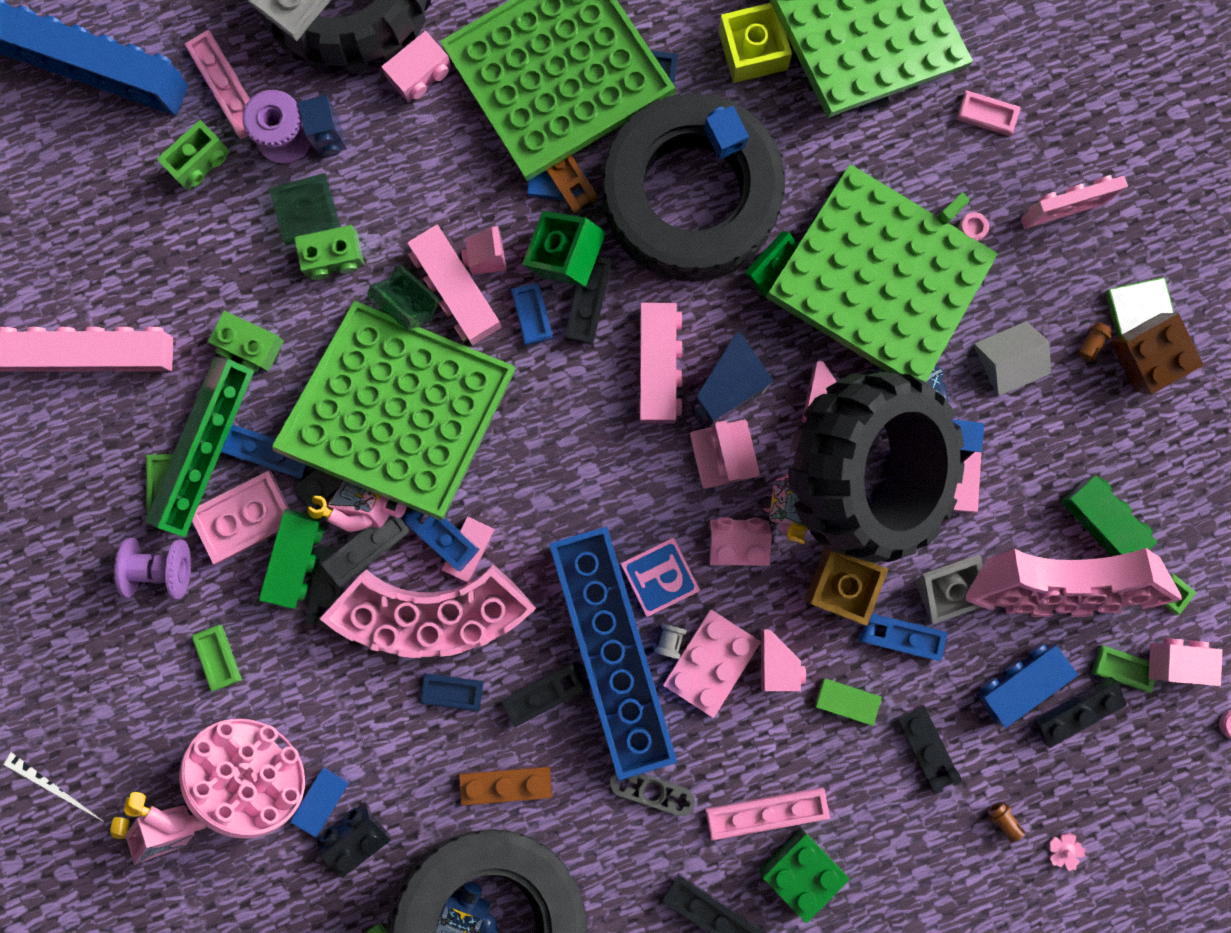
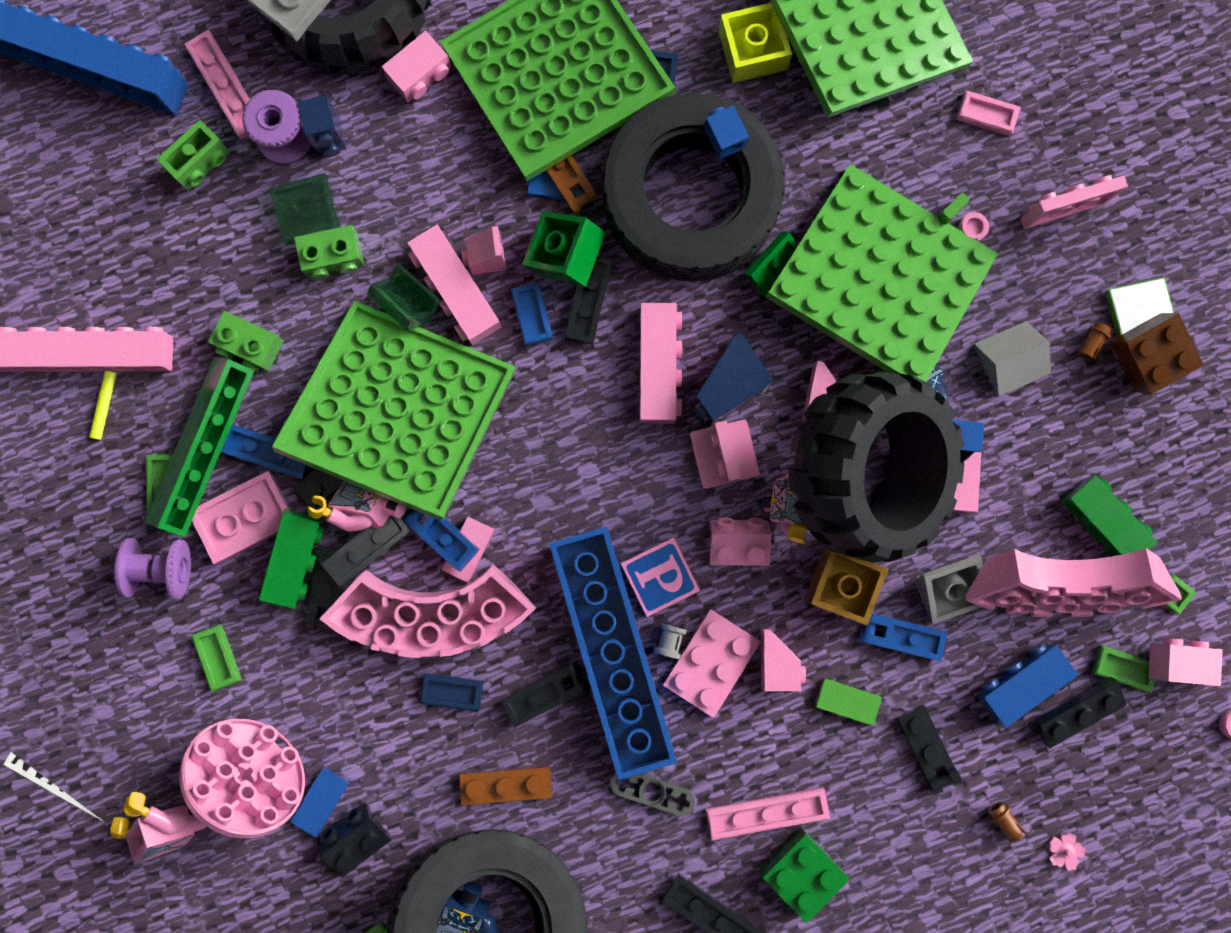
none -> neon yellow piece [89,371,117,440]

